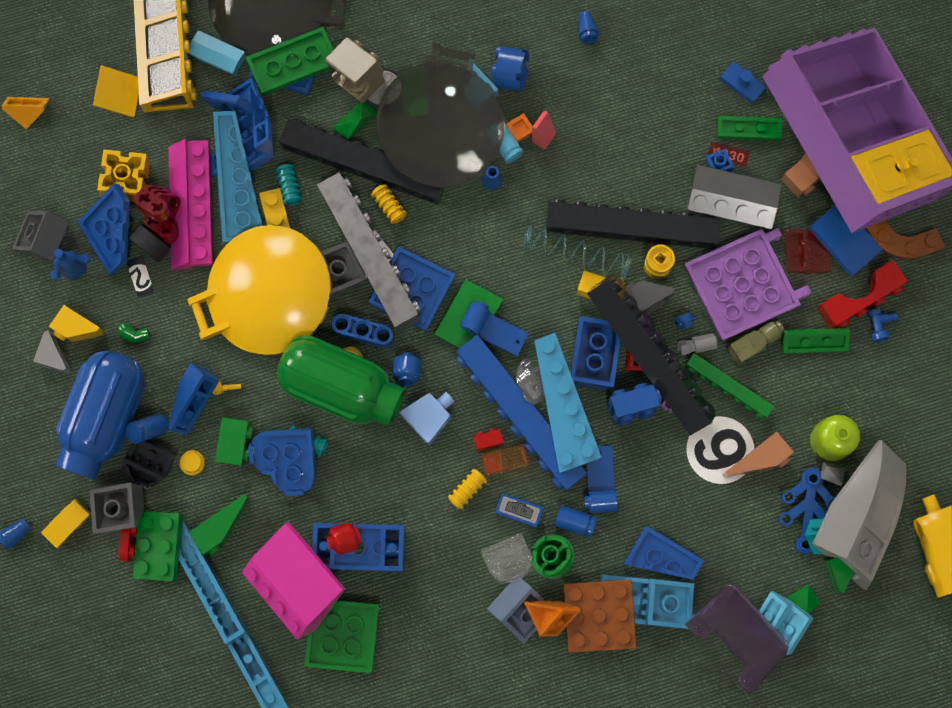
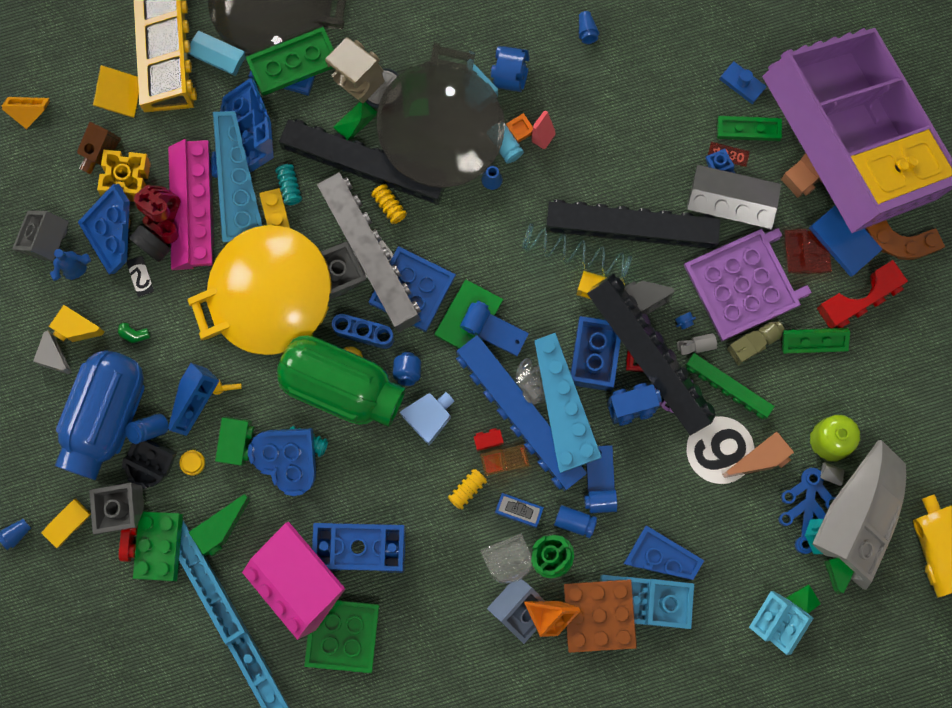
blue tile [200,90,255,114] -> none
red head [326,522,361,555] -> none
yellow wheel [644,245,675,279] -> none
clear purple windscreen [685,584,788,695] -> none
blue piece [868,309,898,343] -> none
none -> reddish brown torso [77,122,121,174]

